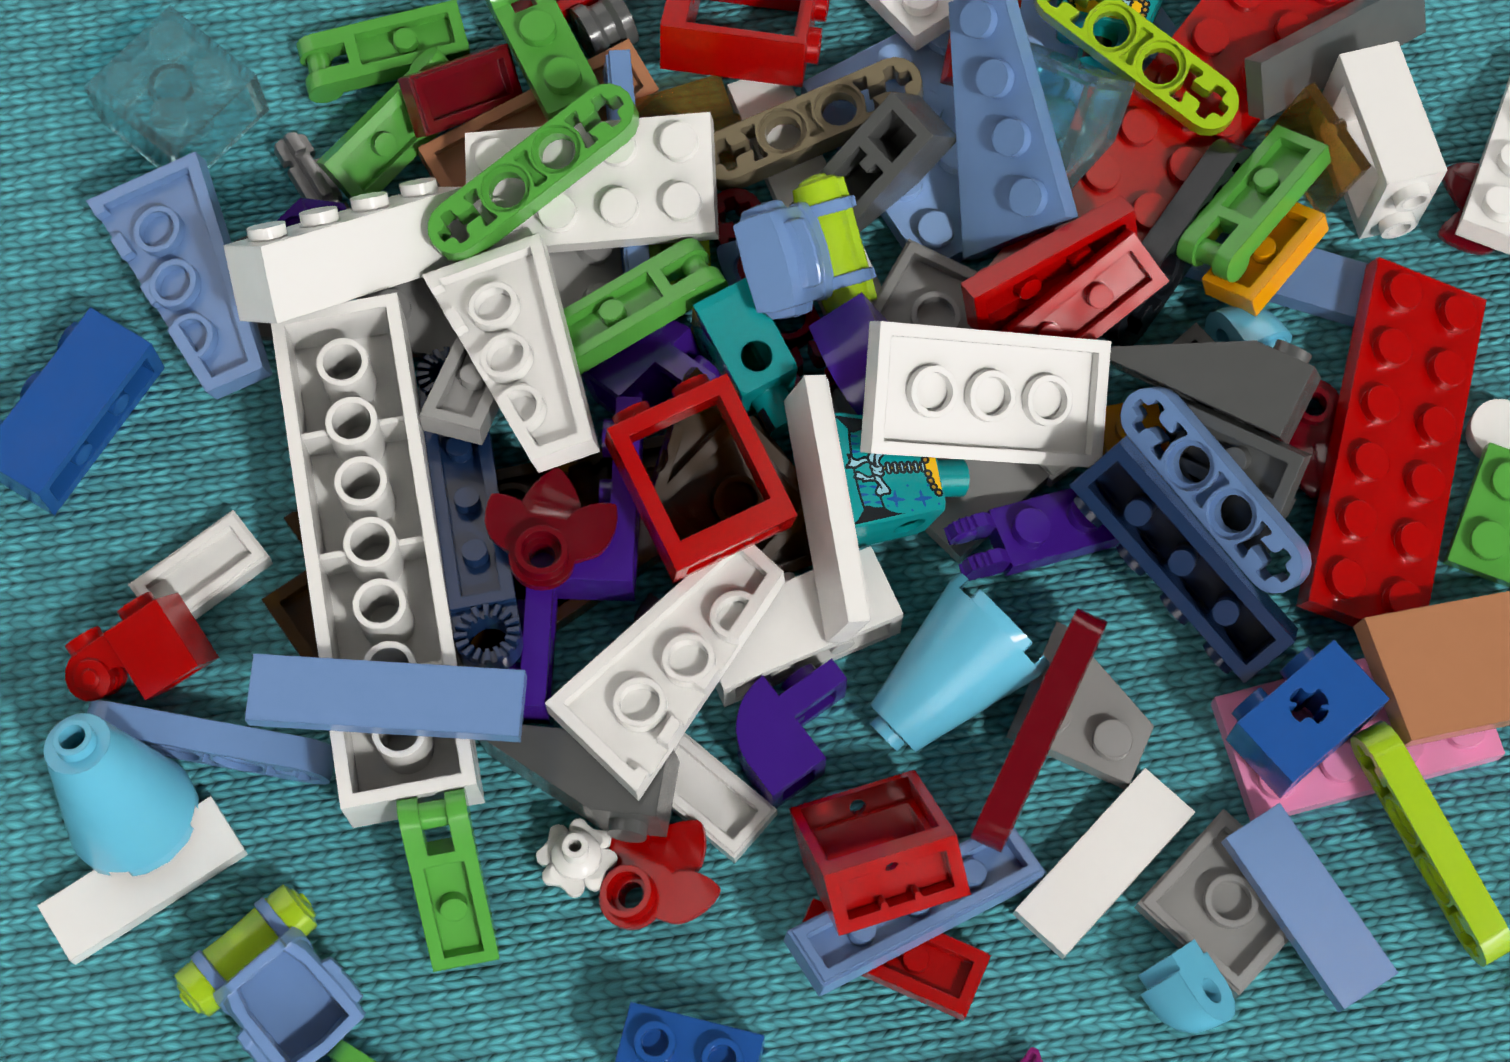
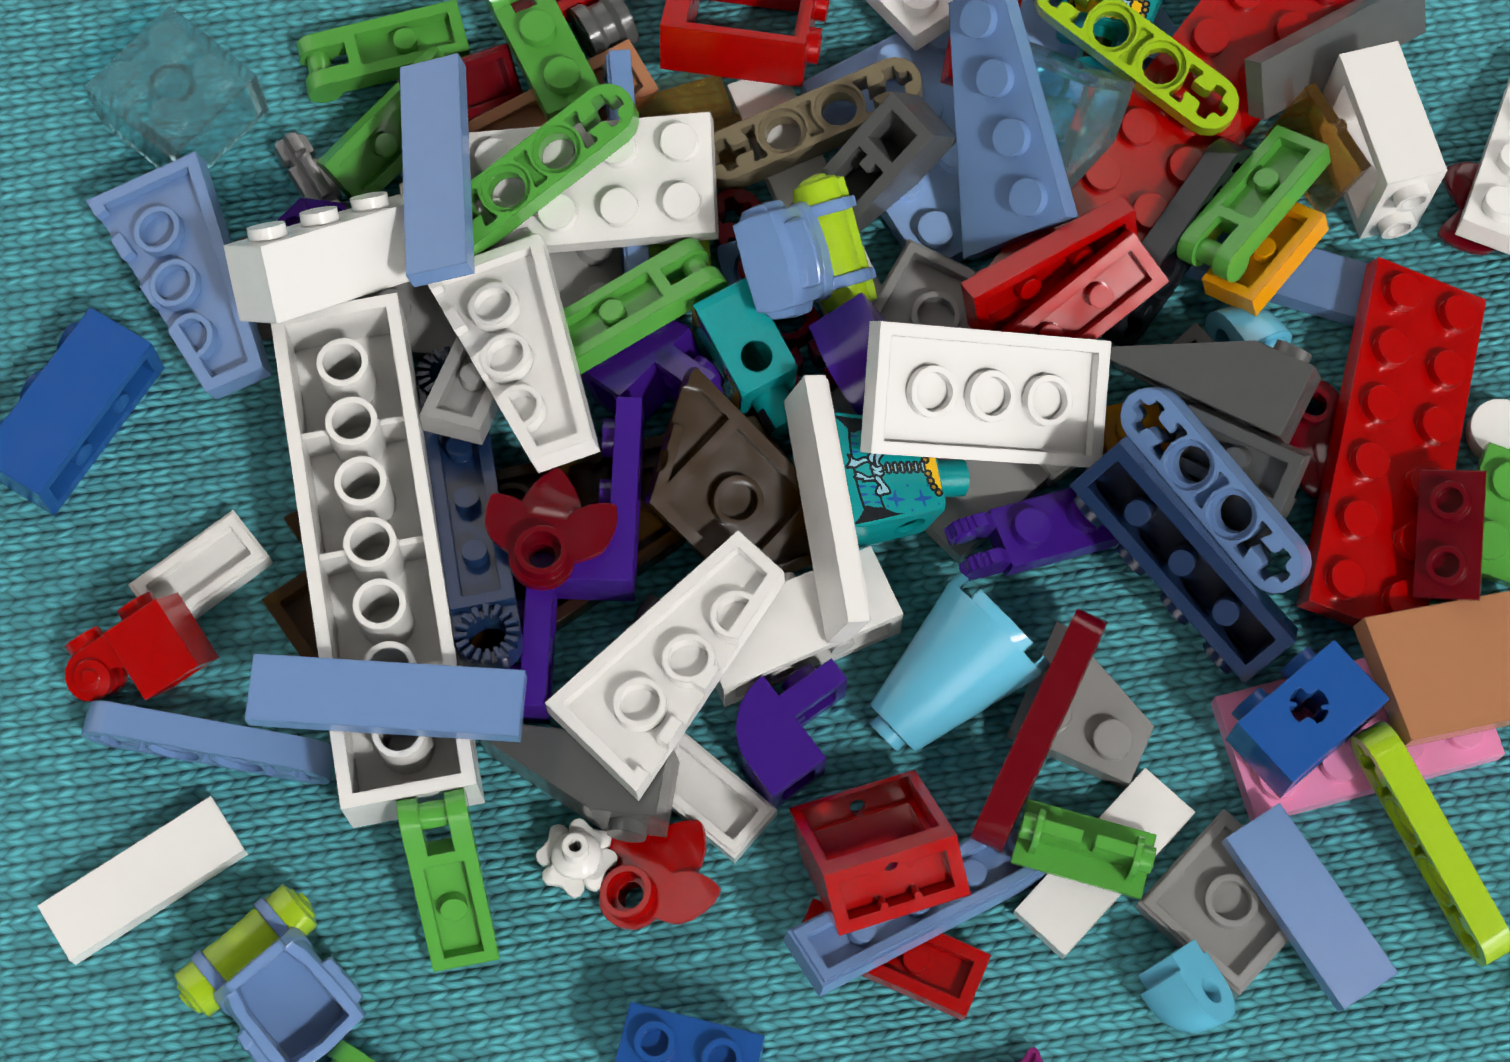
medium azure cone [44,713,199,876] -> none
red window [605,373,797,583] -> none
none -> medium blue tile [400,53,475,287]
none -> bright green hinge [1010,799,1157,900]
none -> dark red hinge [1413,469,1487,603]

